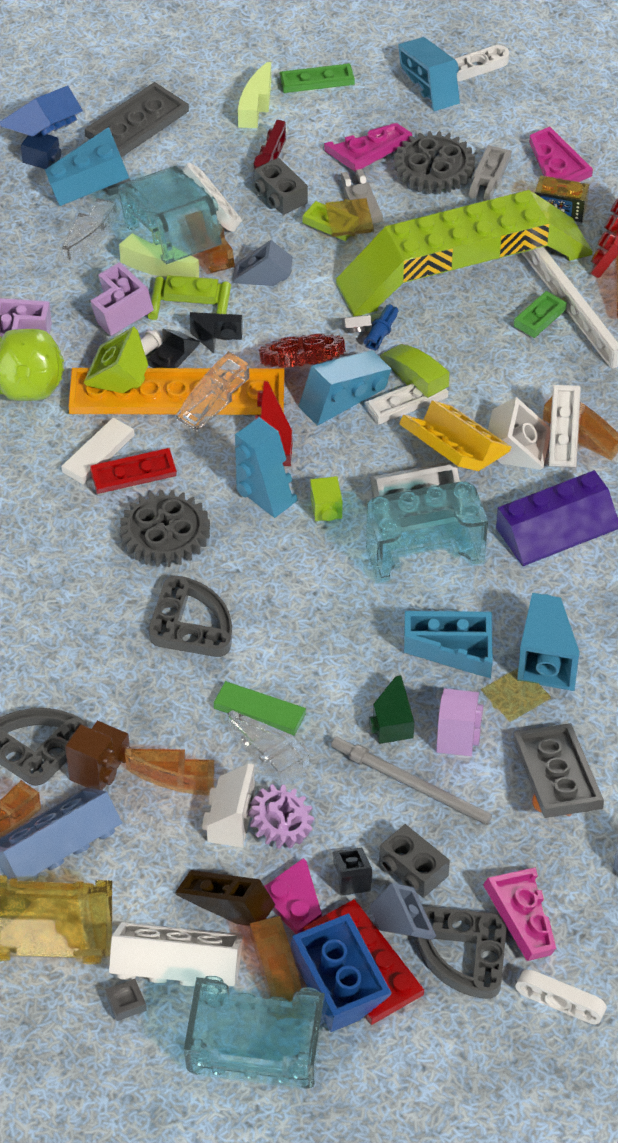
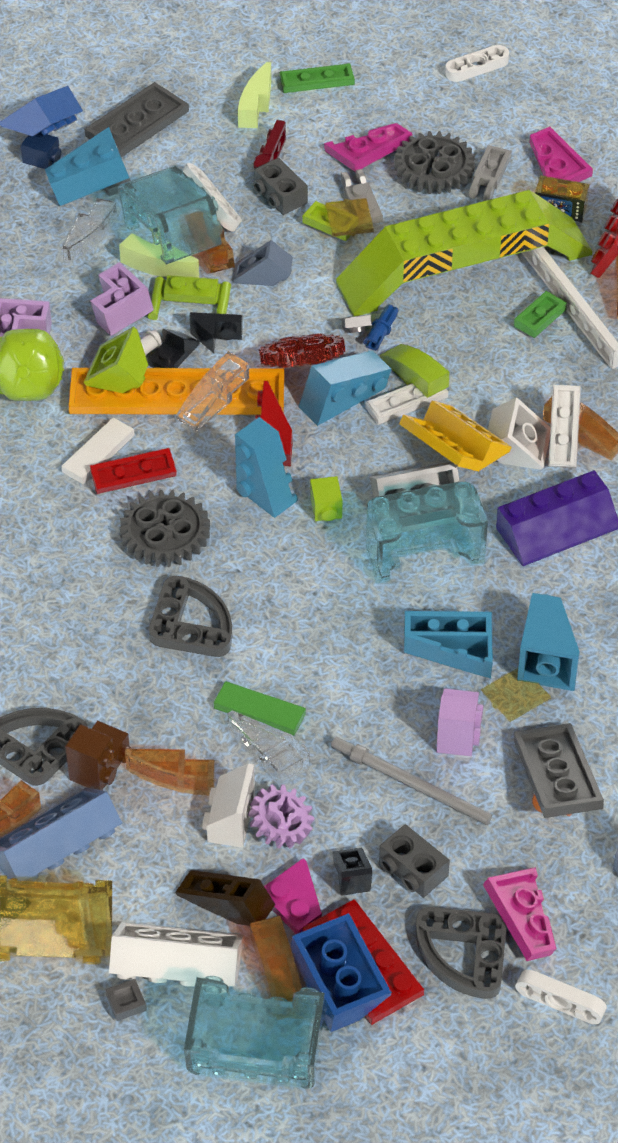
dark green slope [369,675,414,744] -> none
sand blue slope [369,883,436,940] -> none
dark azure wedge [398,37,460,111] -> none

